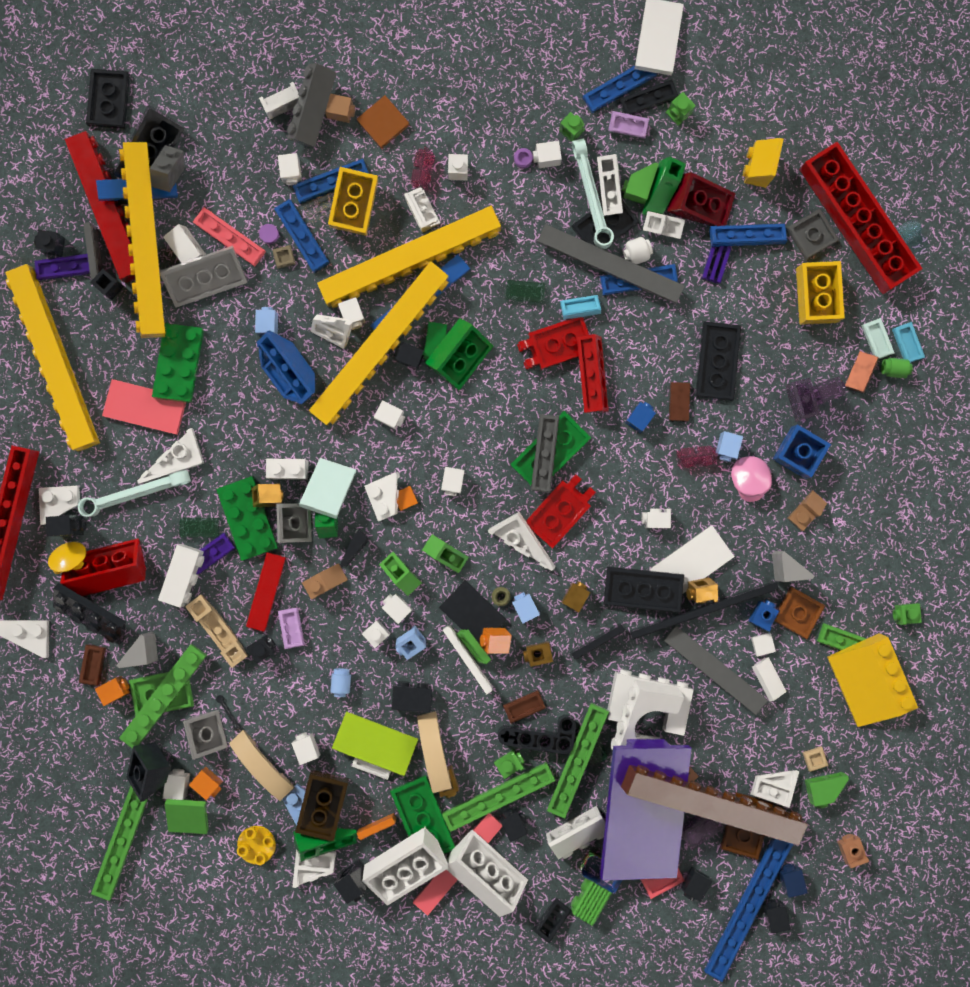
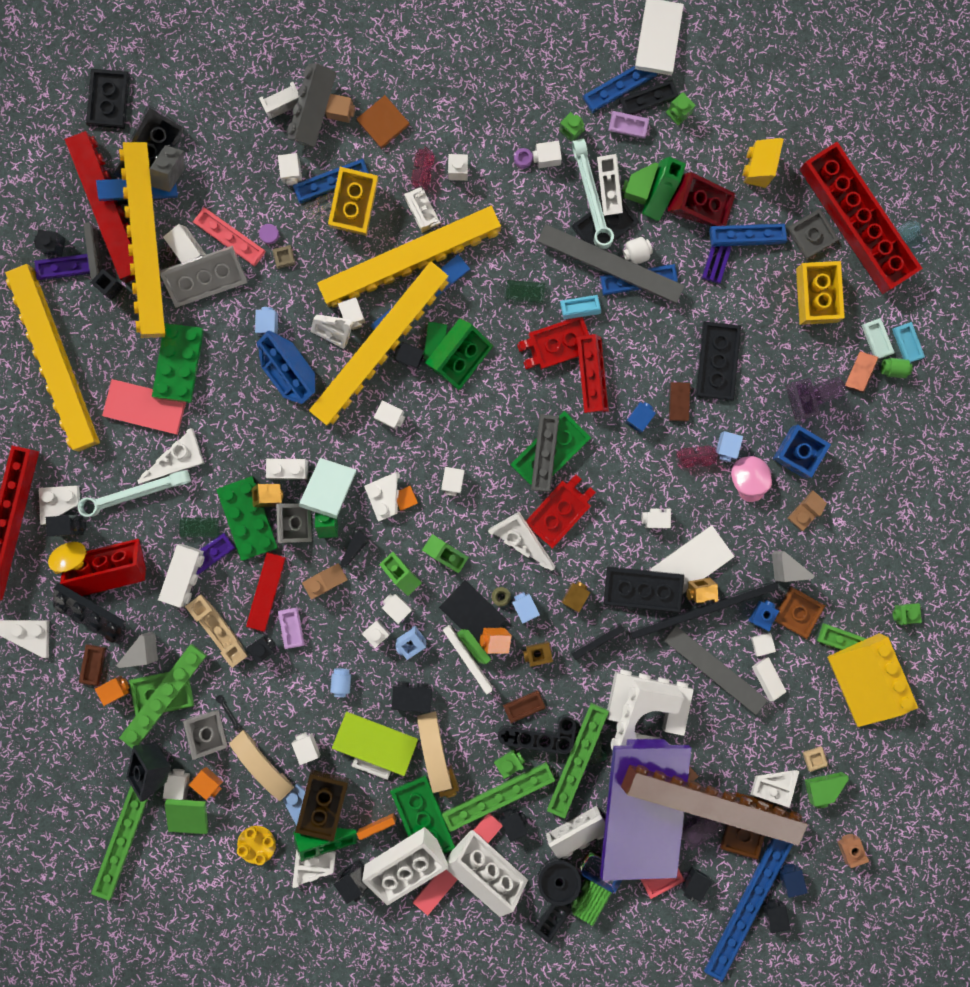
blue tile [274,199,330,273] -> none
white slope [643,211,685,239] -> none
none -> black wheel [537,857,581,906]

